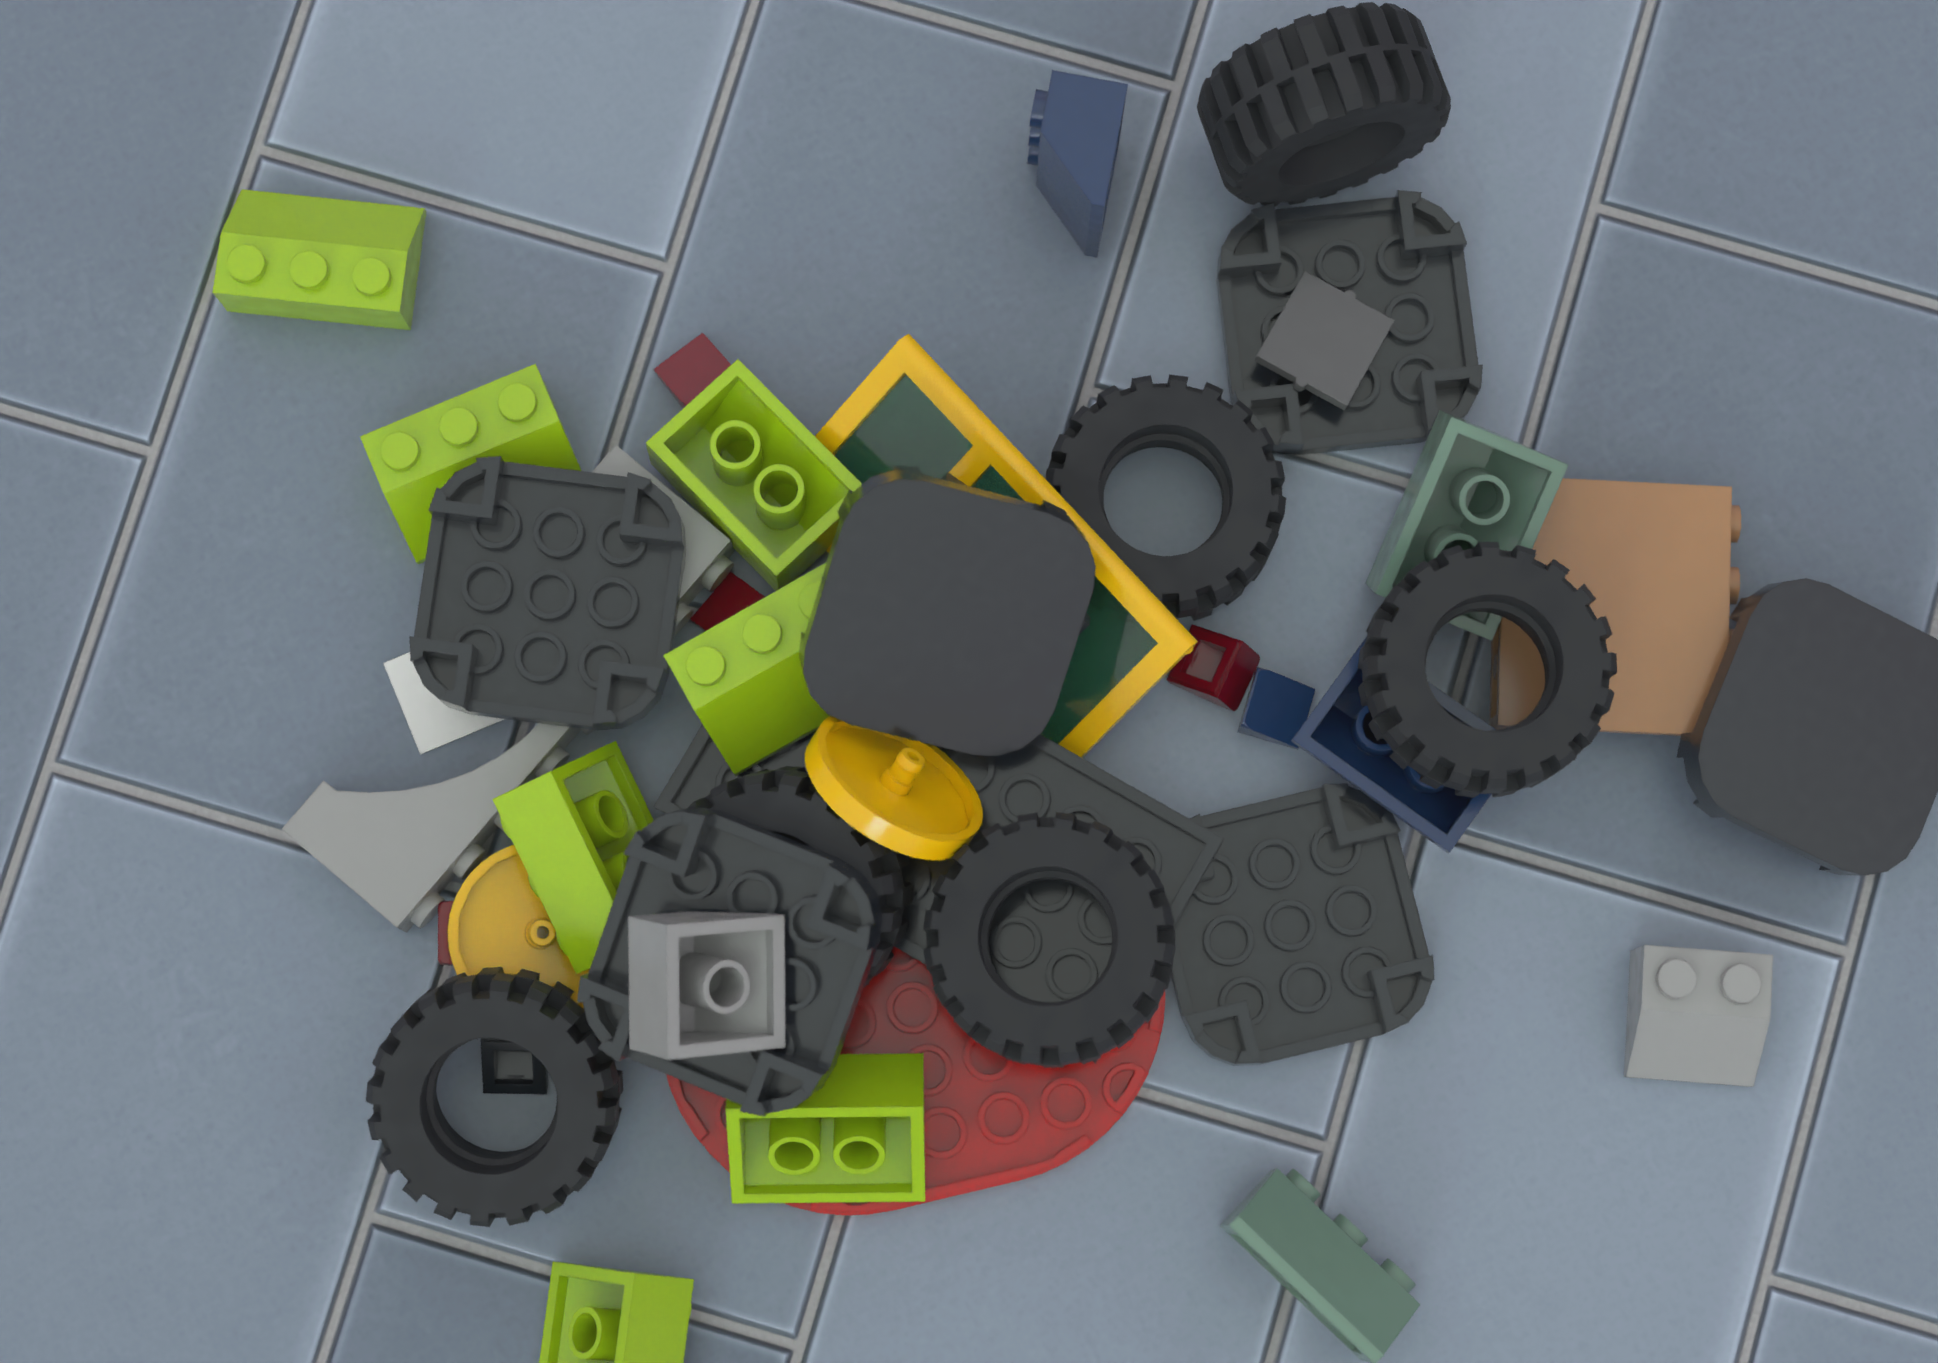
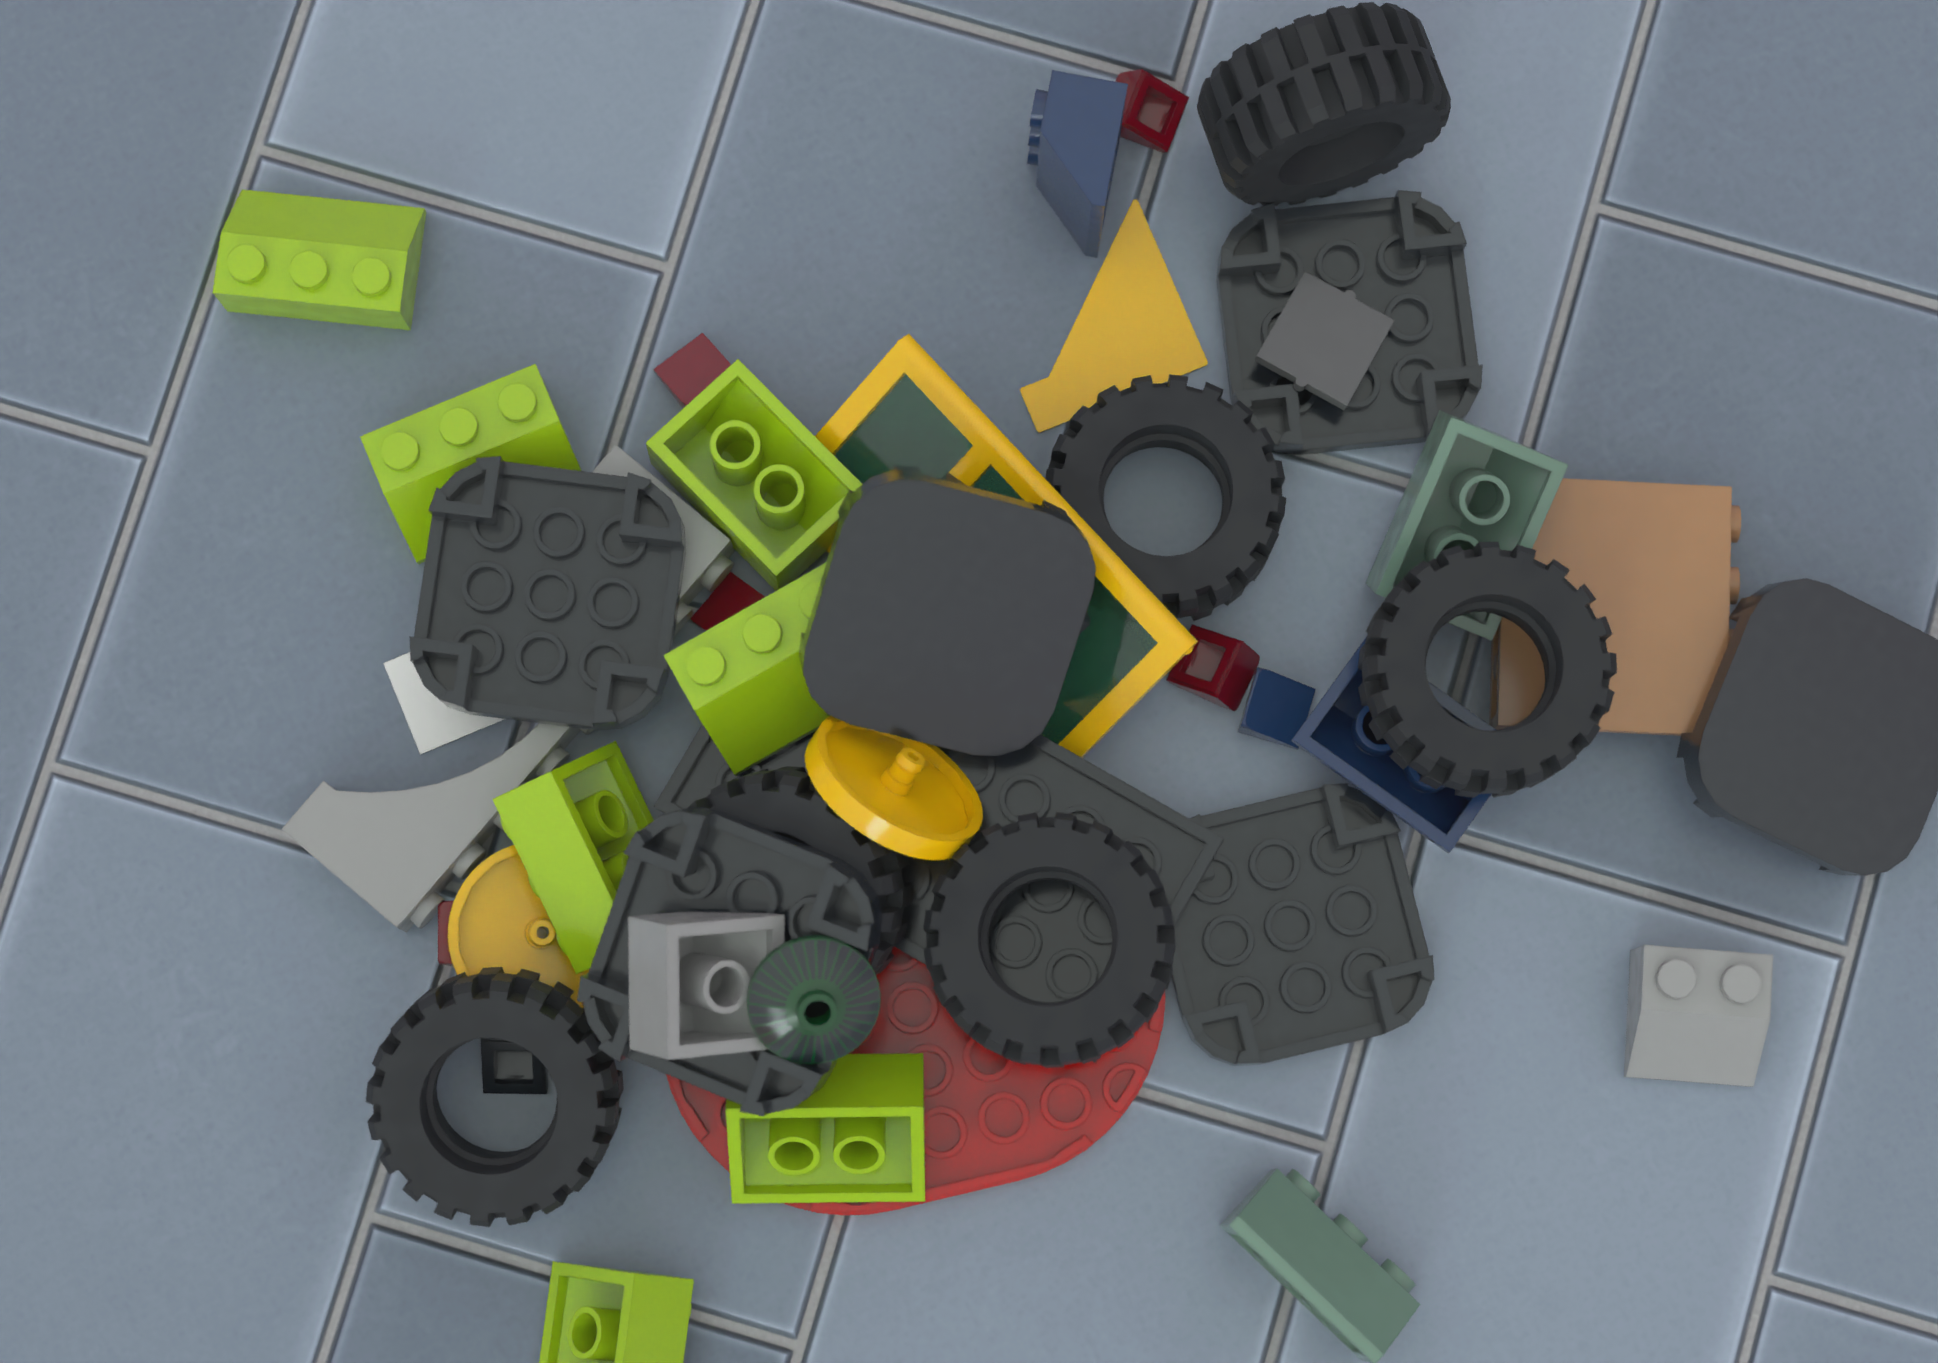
none -> dish [746,936,881,1064]
none -> yellow sticker [1020,199,1208,433]
none -> dark red slope [1115,69,1189,153]

